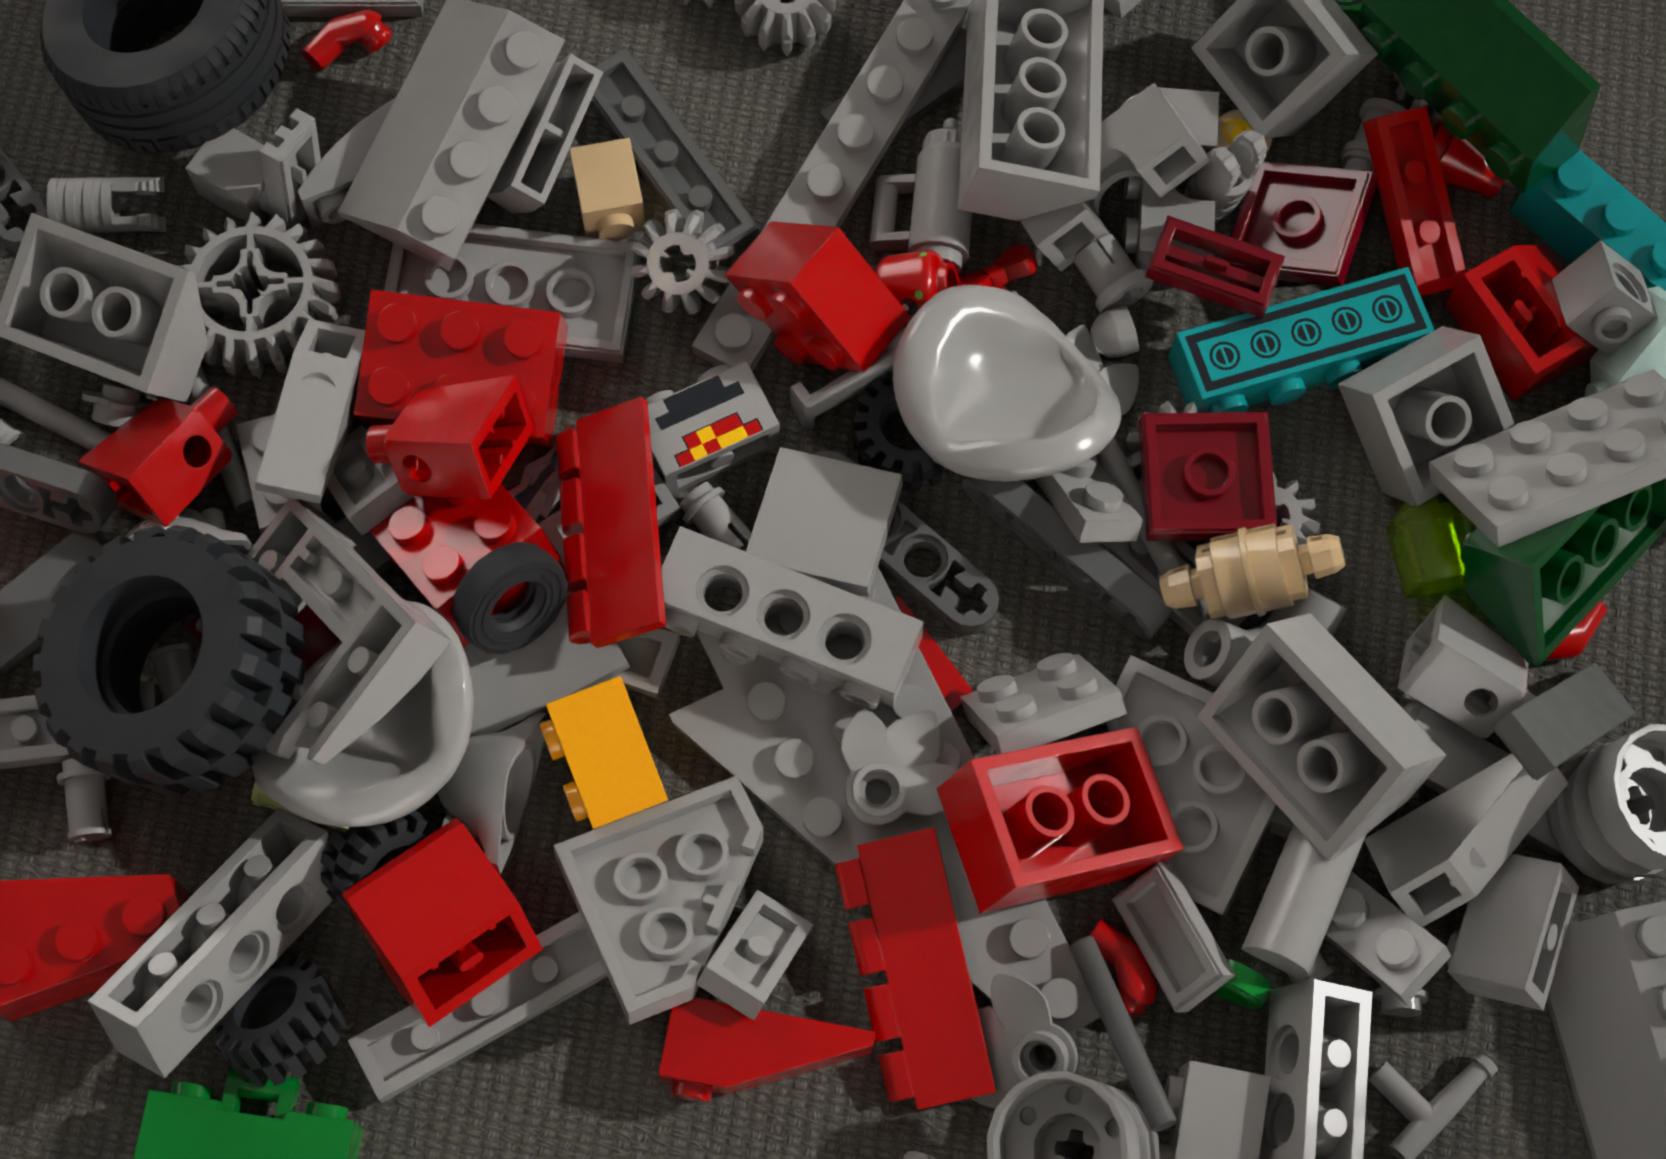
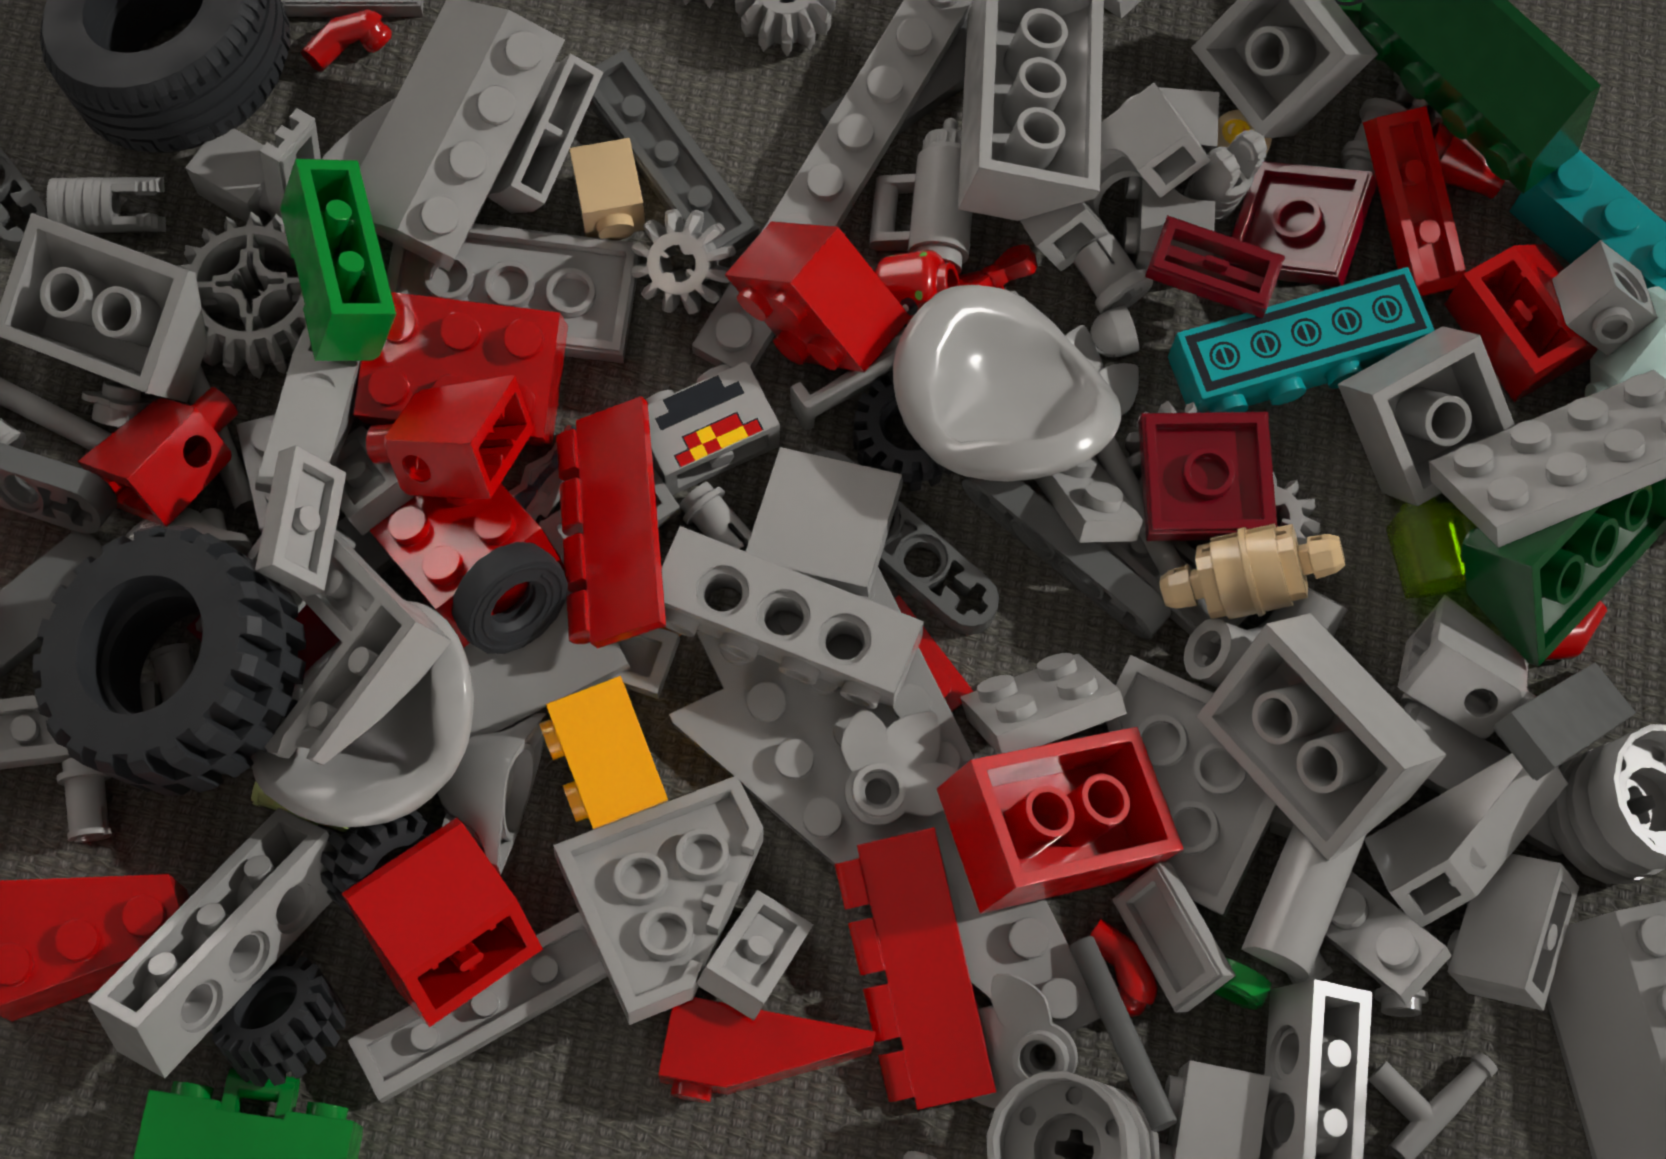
none -> light grey plate [255,445,346,597]
none -> green piece [280,159,396,361]

